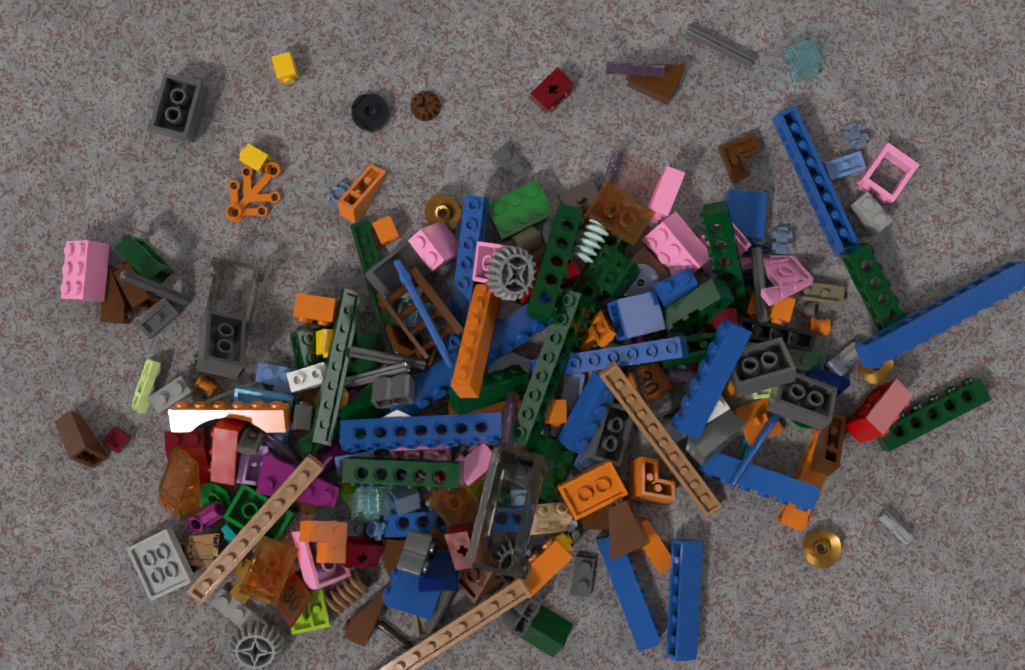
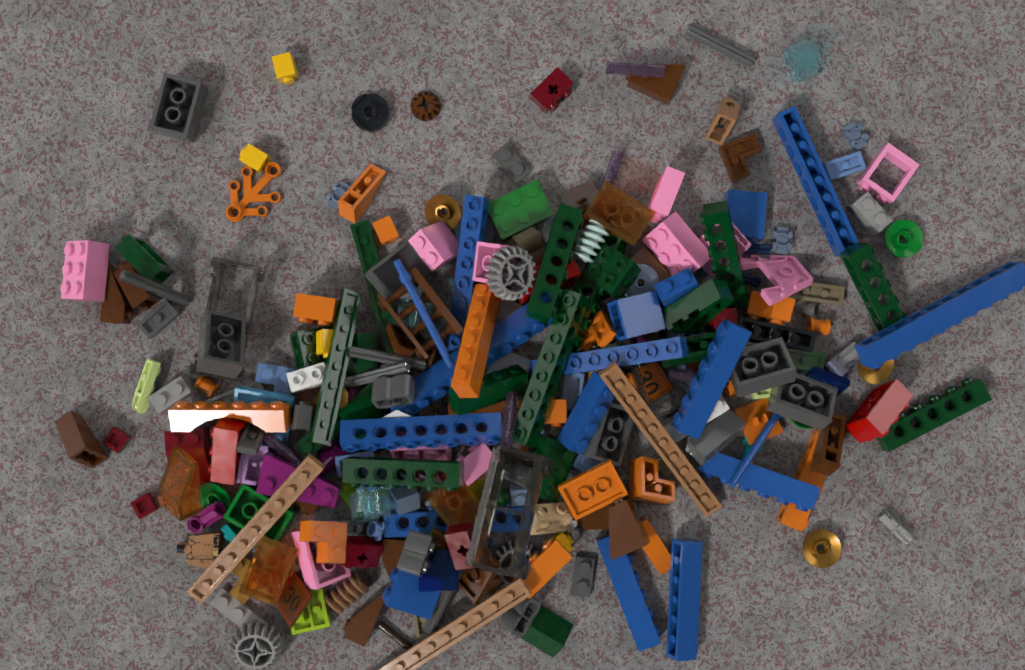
light grey plate [127,526,196,601] -> none
dark grey axle [751,247,769,323] -> none
none -> dark red plate [130,492,159,519]
none -> medium nougat torso [705,97,741,145]
none -> green dish [884,220,923,258]

